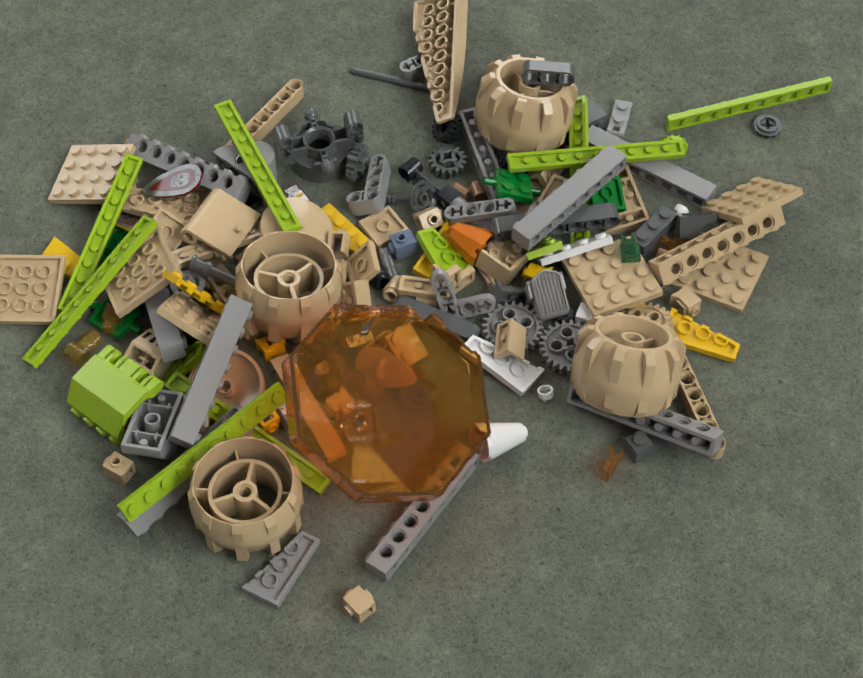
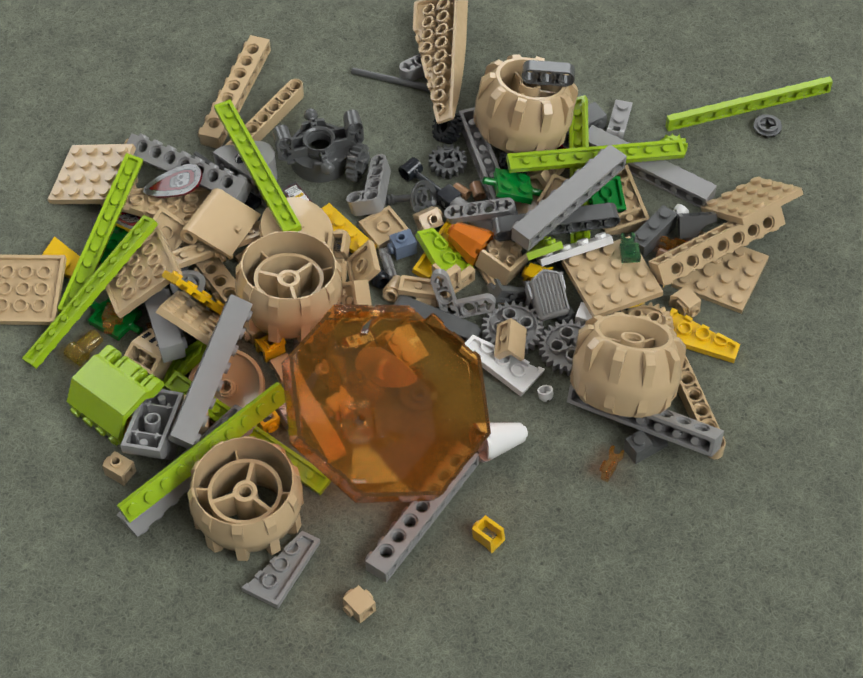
dark grey pin [188,255,236,288] -> none
none -> tan brick [198,35,271,148]
none -> yellow window [472,515,505,554]

